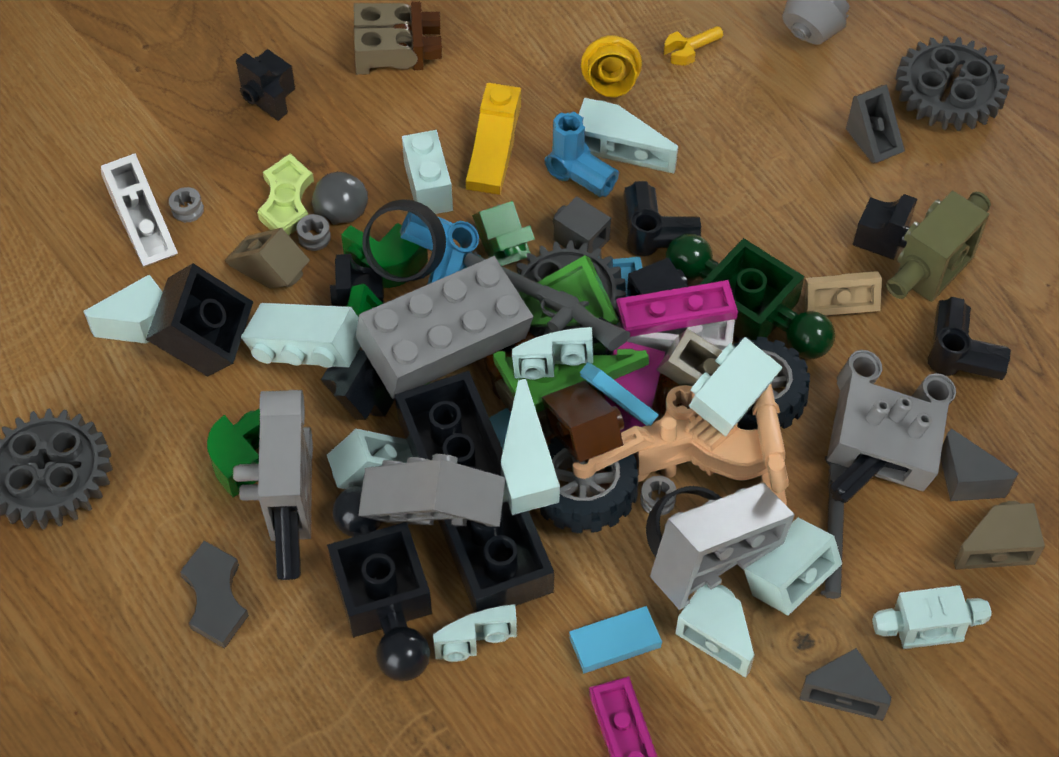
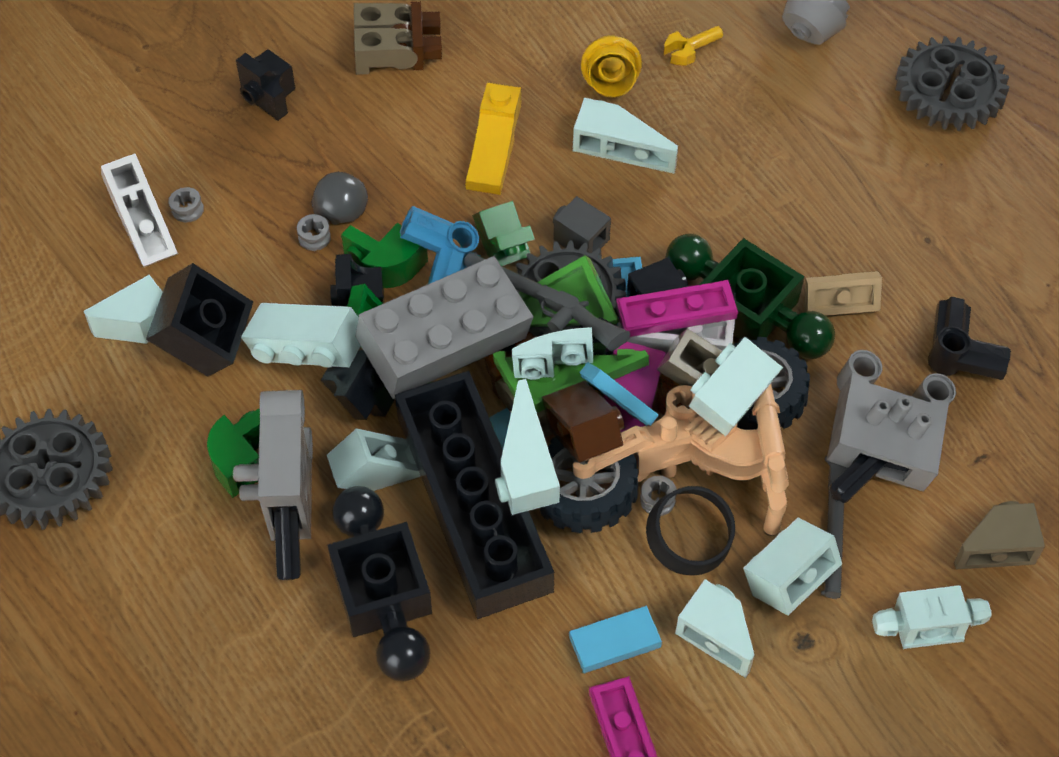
dark grey tile [180,541,249,649] -> none
dark tan slope [225,228,310,289] -> none
yellowish green tile [257,153,314,235] -> none
light grey wedge [358,454,506,527] -> none
black tyre [362,199,446,282] -> none
light aqua brick [402,130,453,214] -> none
light aqua slope [433,604,517,662] -> none
dark azure piece [544,111,619,197] -> none
black piece [624,181,701,256] -> none
light grey wedge [650,482,795,610] -> none
dark grey slope [799,648,891,721] -> none
dark grey slope [846,85,905,163] -> none
black brick [853,194,917,260] -> none
olive brick [886,190,991,302] -> none
dark grey slope [941,428,1019,501] -> none

